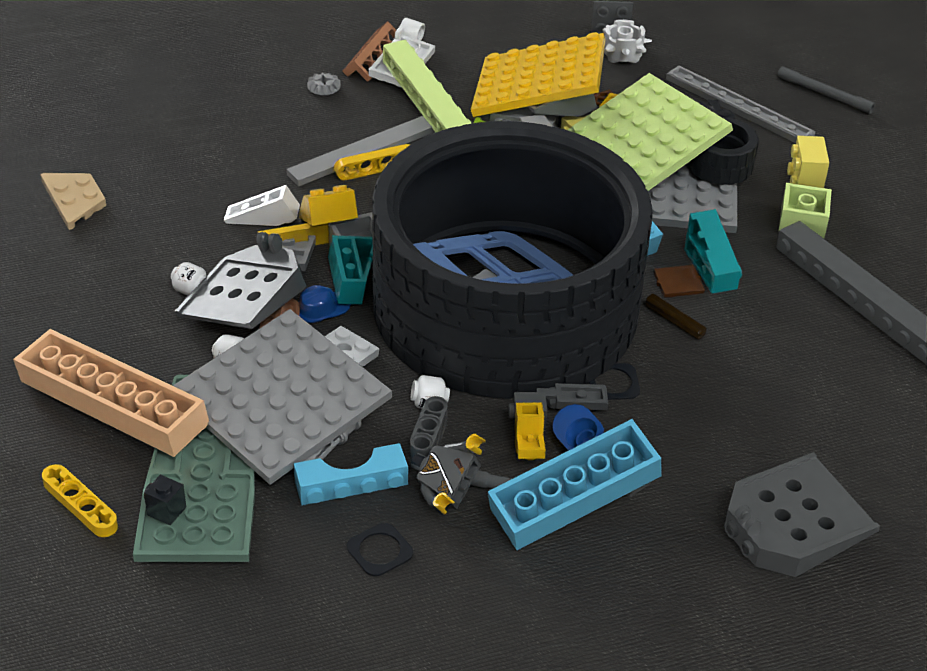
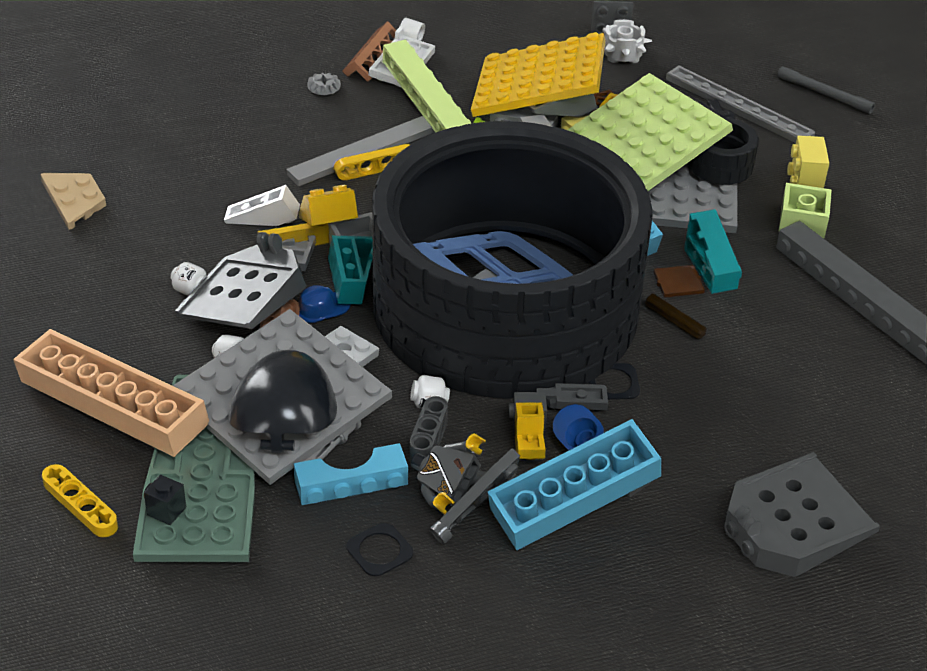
none -> black piece [229,350,337,453]
none -> dark grey plate [429,448,520,545]

